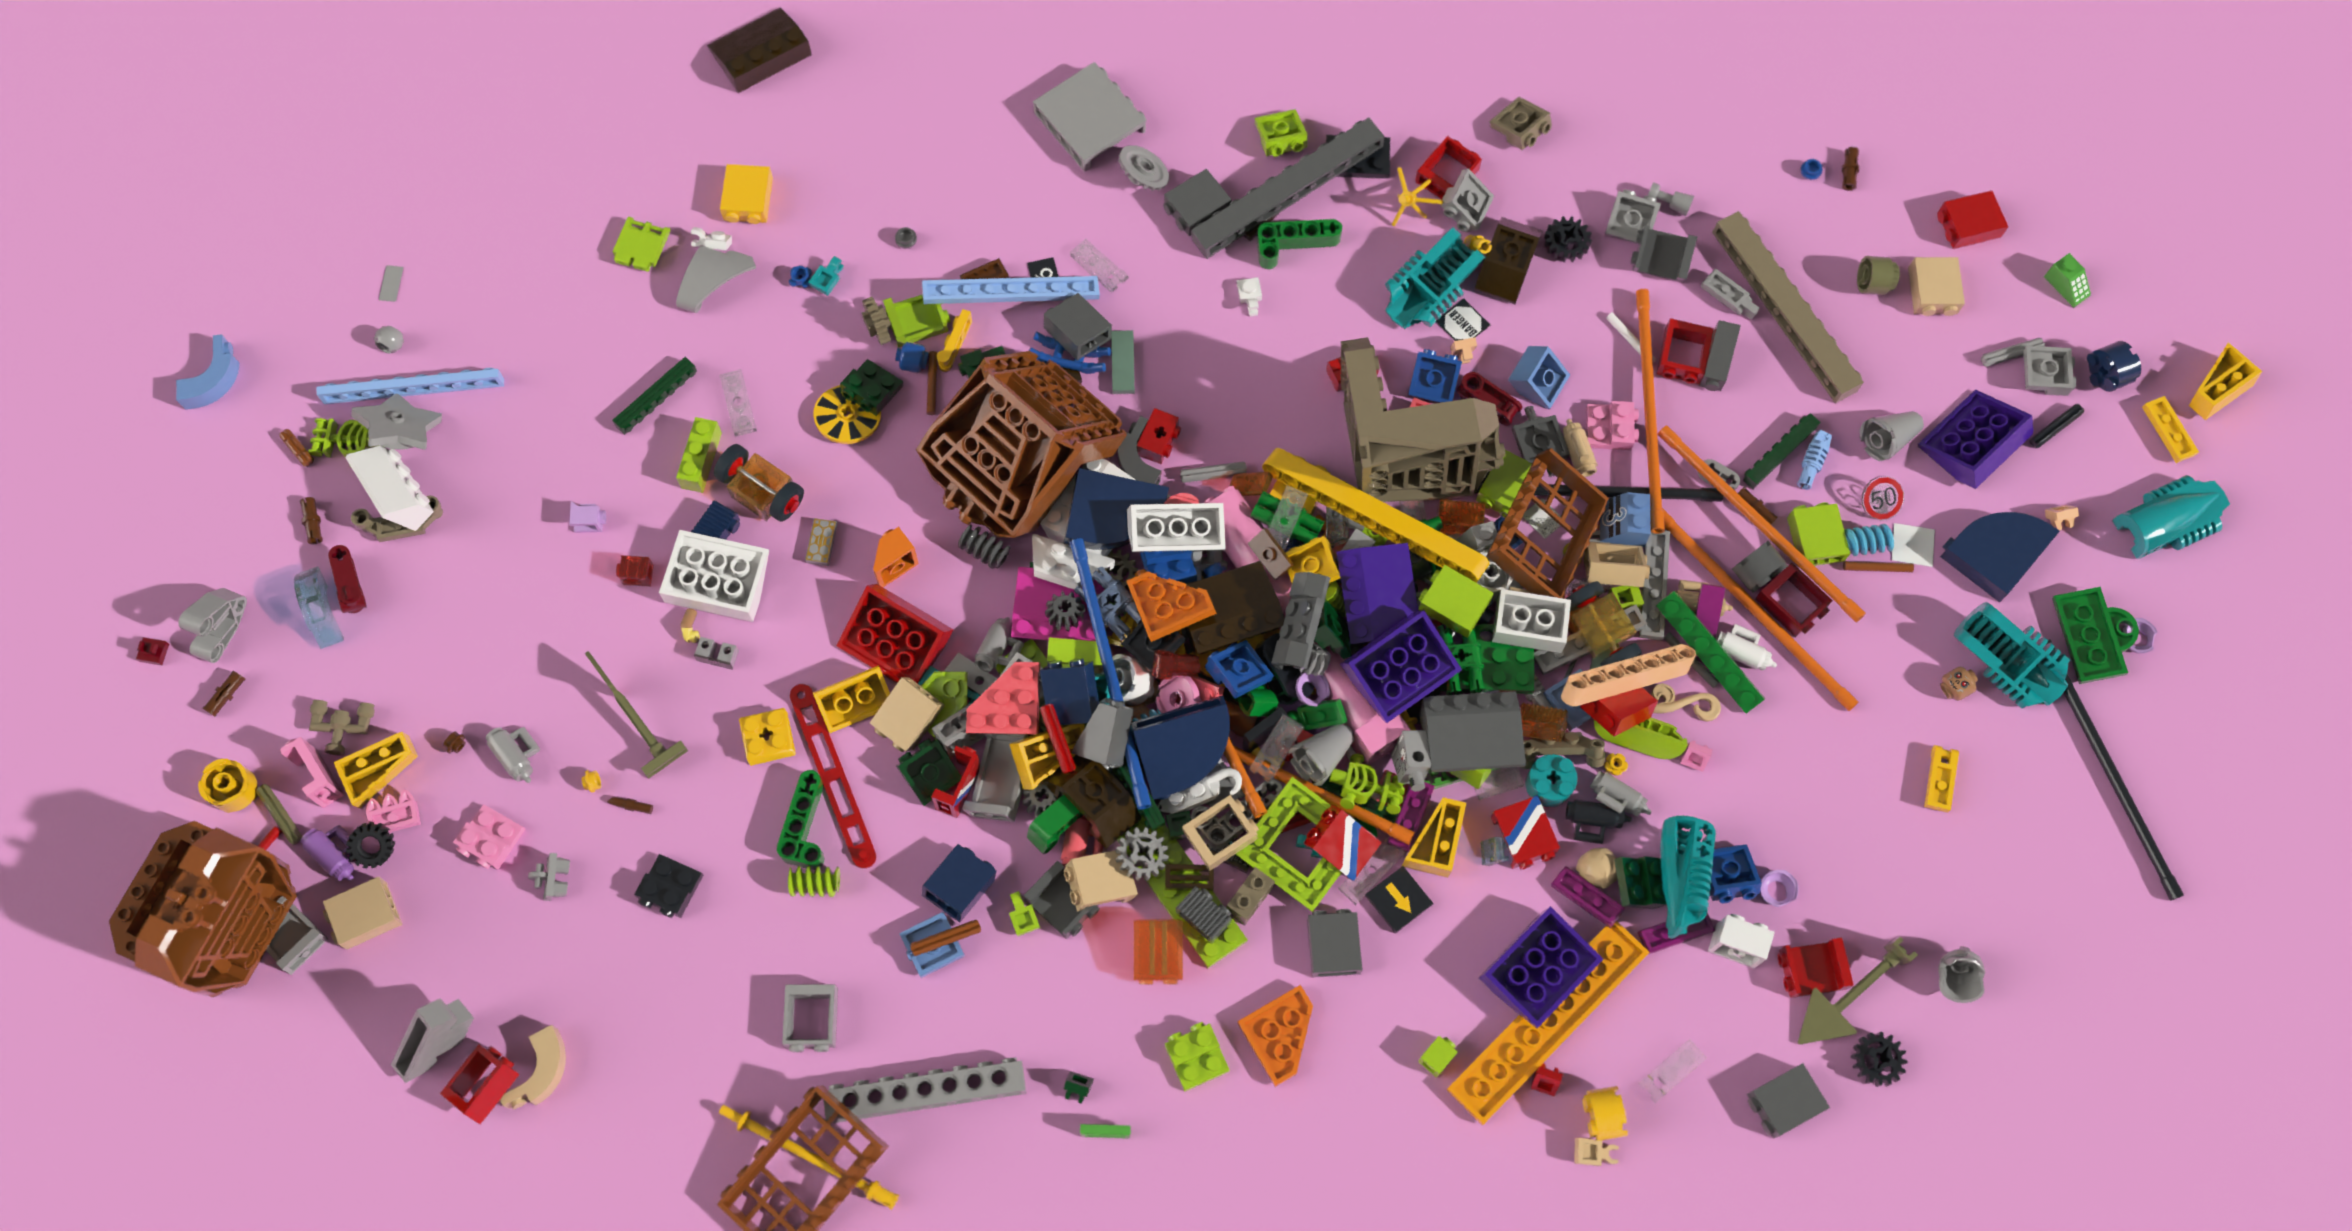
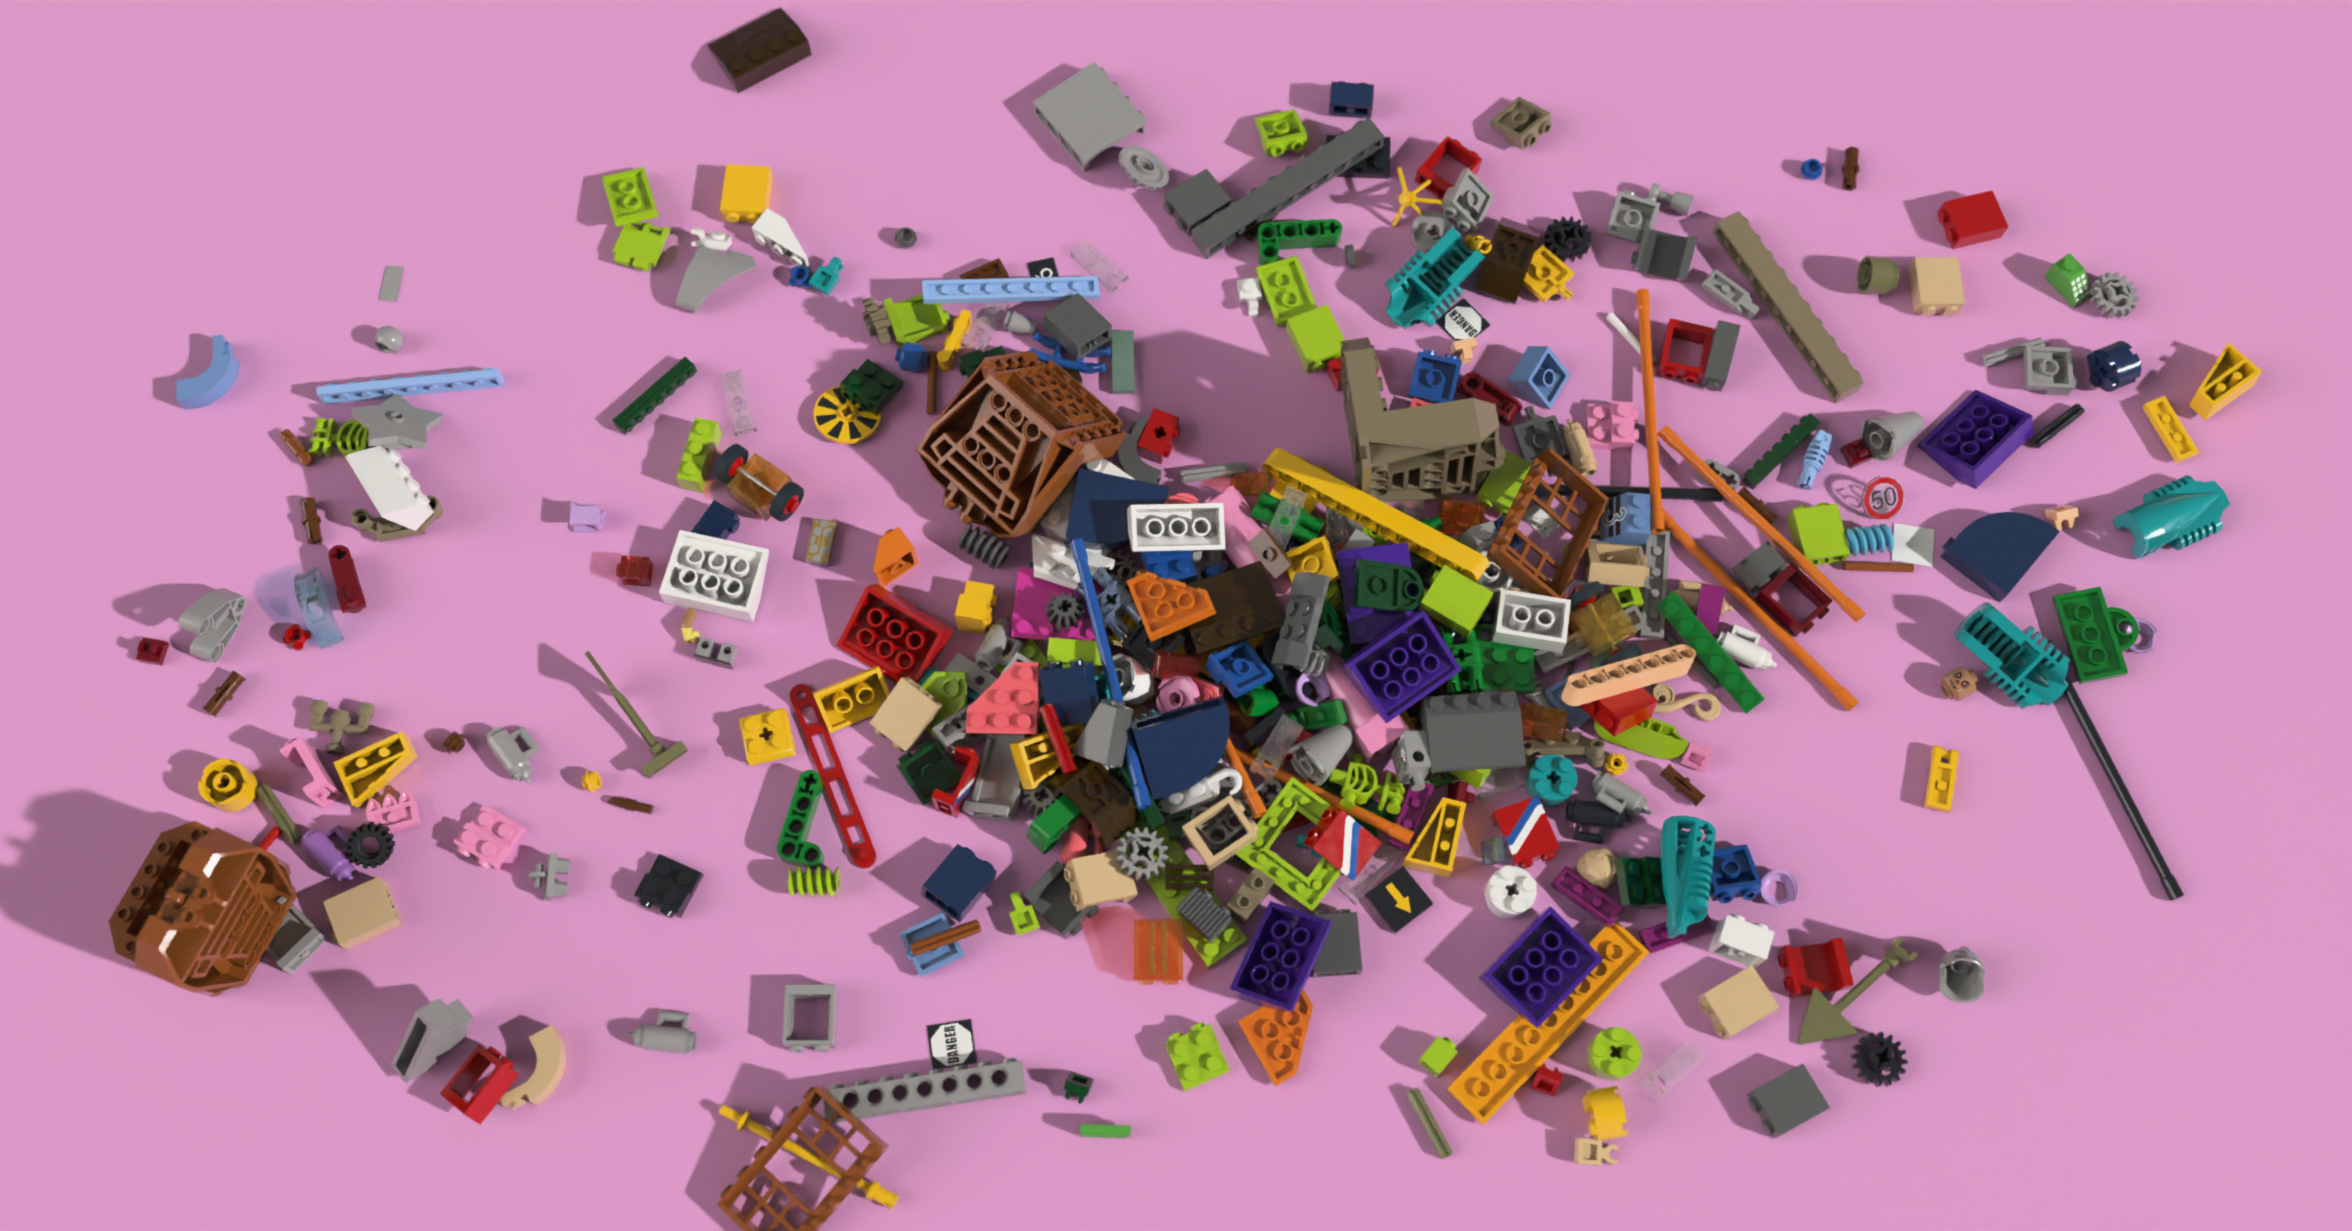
none -> red plate [283,624,311,651]
none -> lime plate [602,167,659,227]
none -> light grey piece [627,1010,697,1054]
none -> white slope [752,208,810,268]
none -> sticker [927,1019,977,1070]
none -> yellow brick [955,580,998,636]
none -> clear plate [961,302,1009,352]
none -> light grey cone [1003,311,1037,335]
none -> dark purple slope [1230,901,1333,1012]
none -> lime plate [1255,256,1317,327]
none -> lime brick [1286,304,1345,373]
none -> dark blue brick [1329,81,1374,118]
none -> dark grey tile [1344,244,1356,267]
none -> dark green plate [1354,559,1424,613]
none -> olive axle [1406,1088,1452,1159]
none -> light grey plate [1411,211,1455,253]
none -> dark red tile [1446,780,1475,805]
none -> white brick [1484,865,1537,919]
none -> yellow plate [1523,245,1574,303]
none -> lime brick [1587,1027,1642,1081]
none -> reddish brown pin [1660,764,1706,806]
none -> tan panel [1698,965,1780,1040]
none -> dark red tile [1840,438,1873,468]
none -> light grey gear [2089,272,2139,319]

